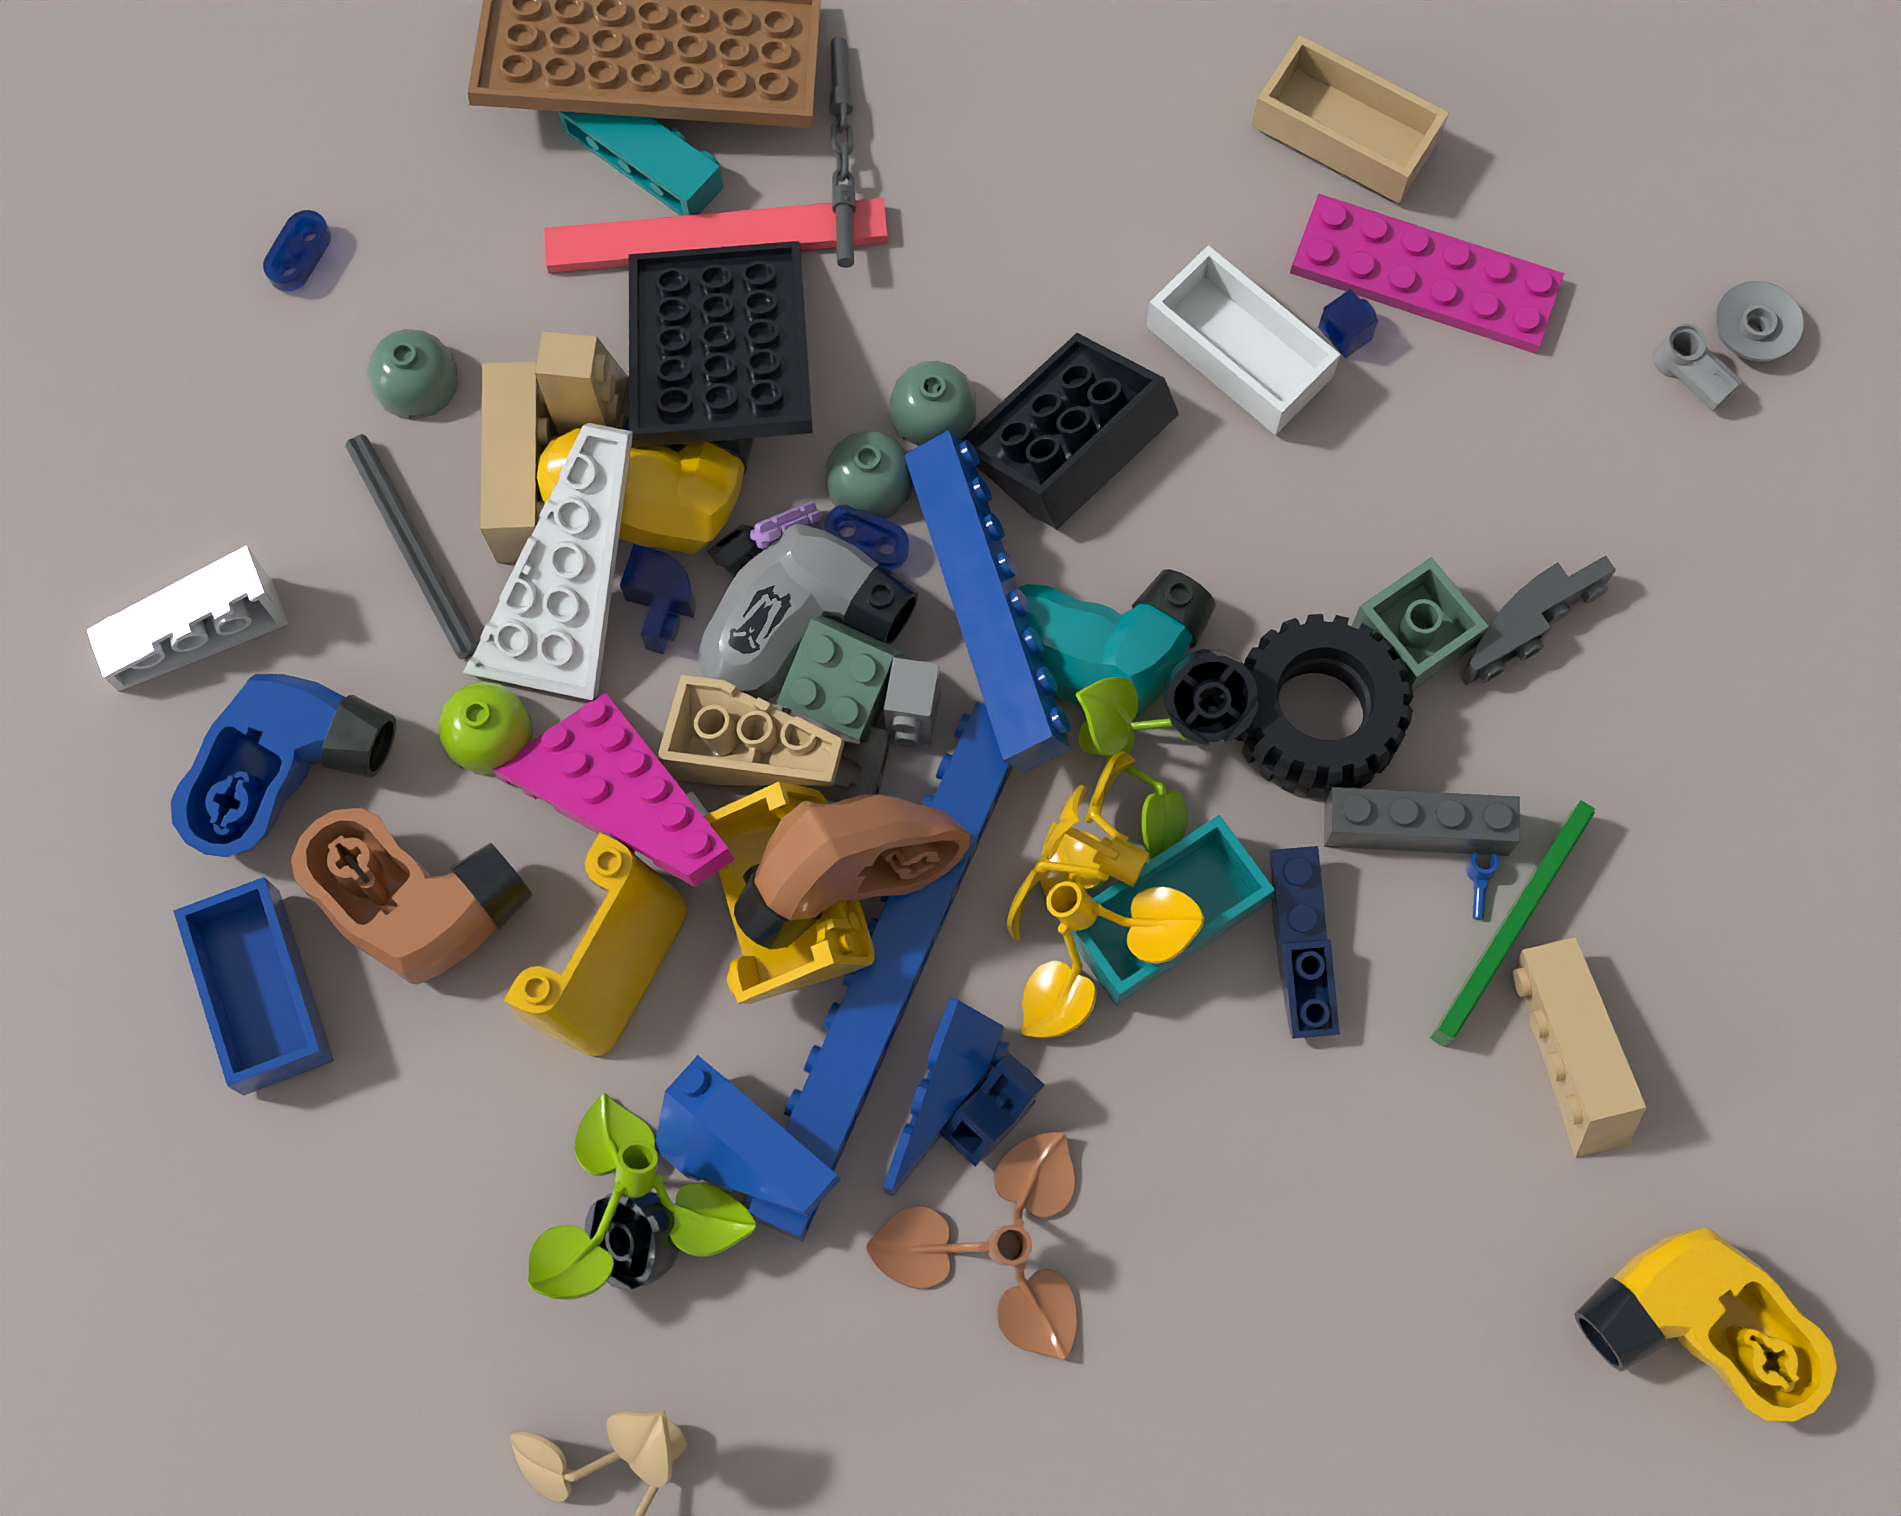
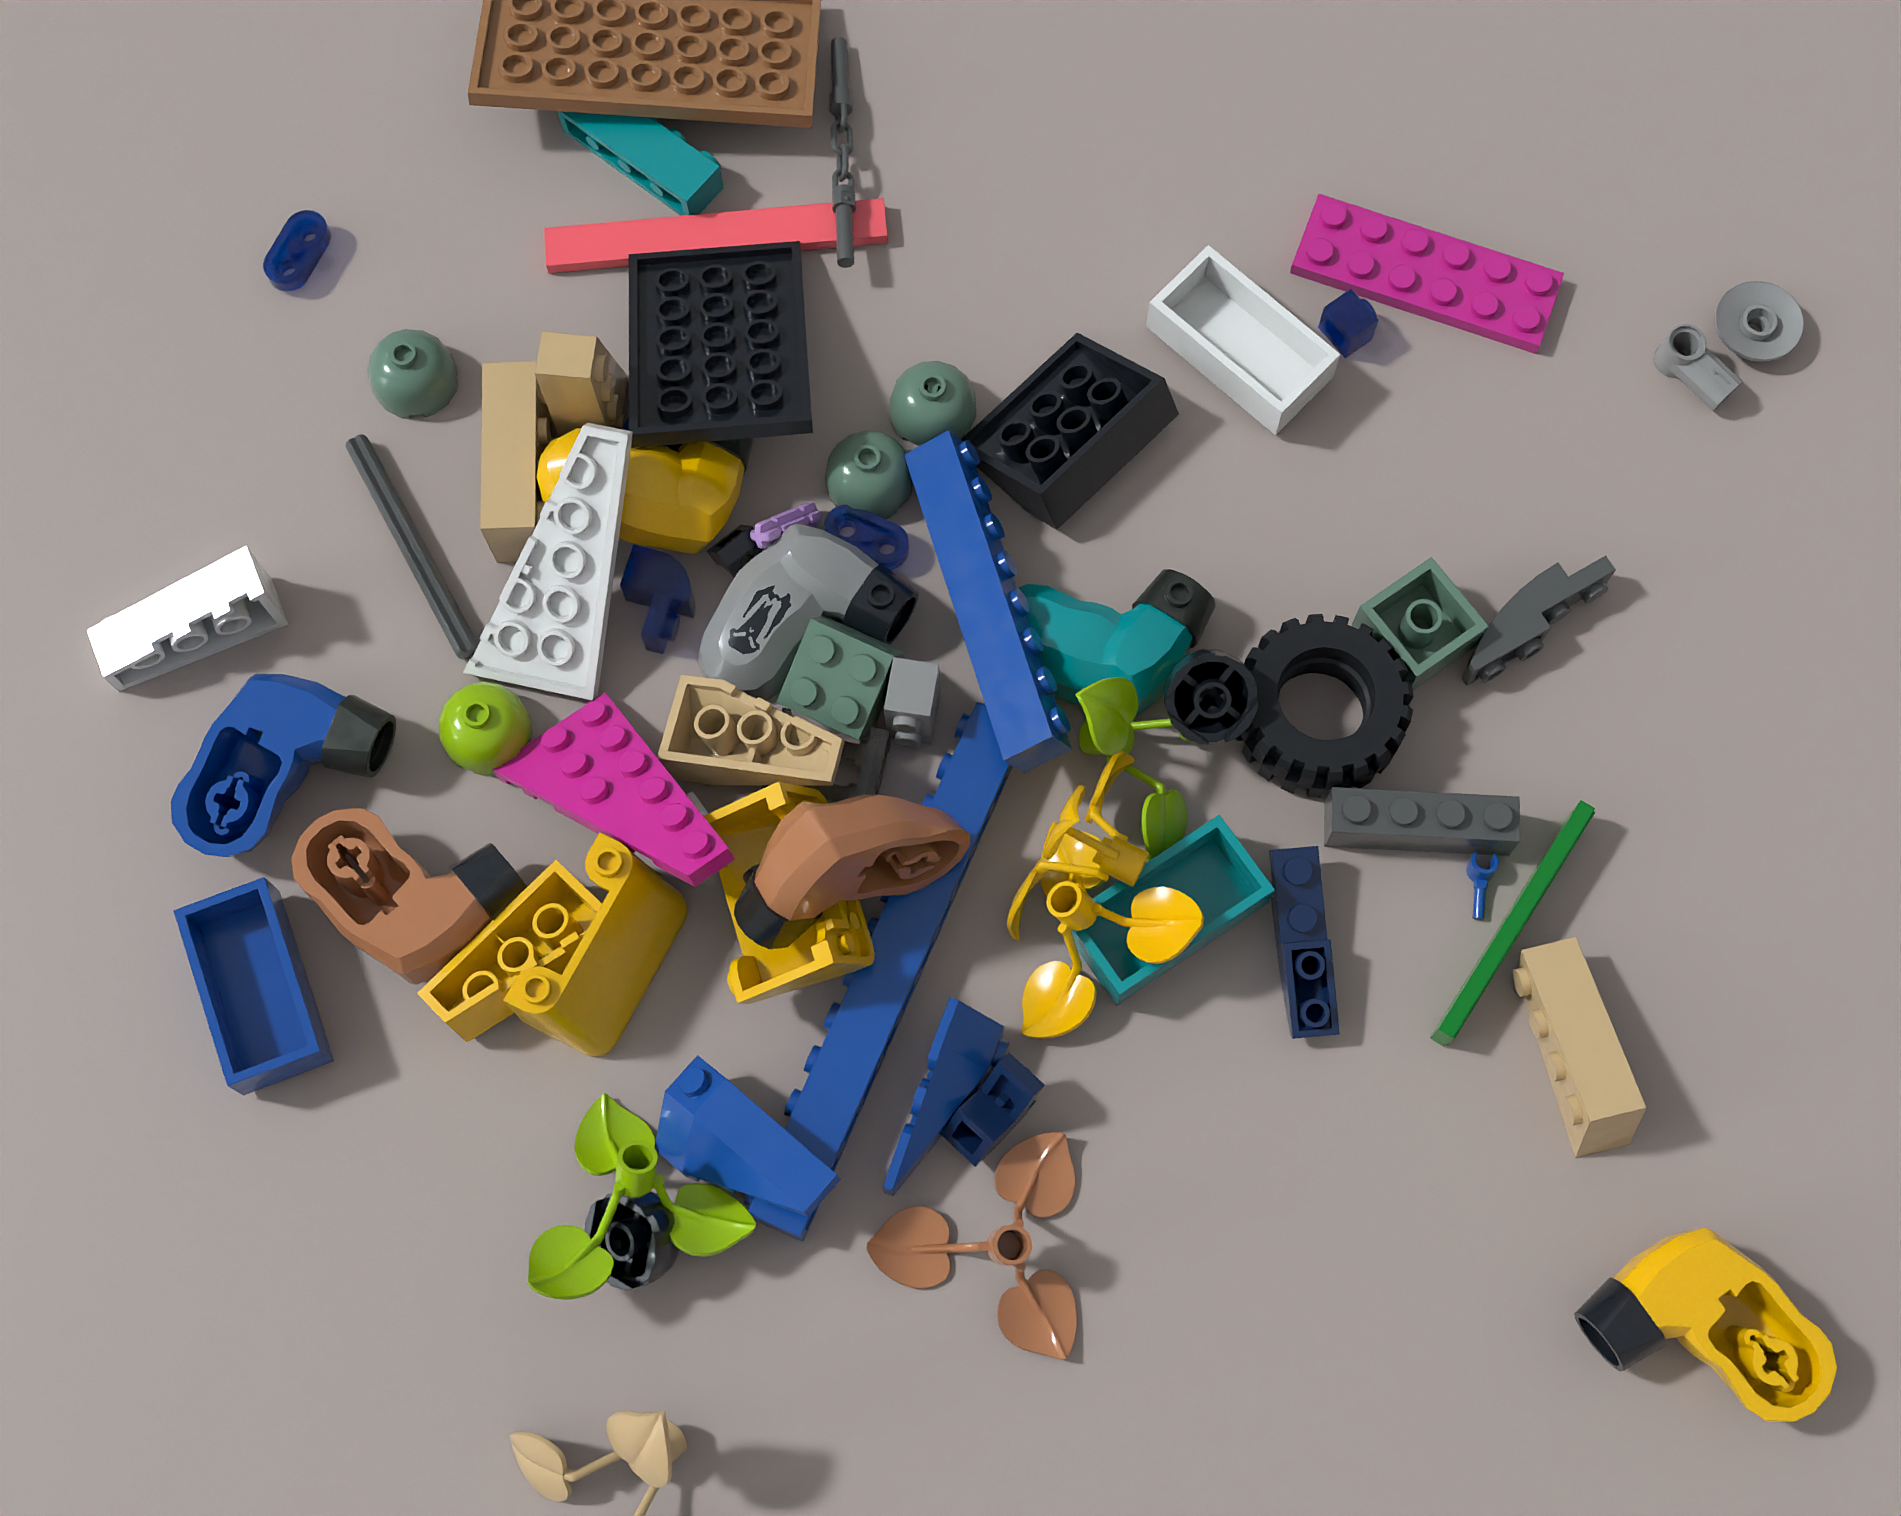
tan piece [1252,35,1449,204] -> none
none -> yellow wedge [417,860,602,1043]

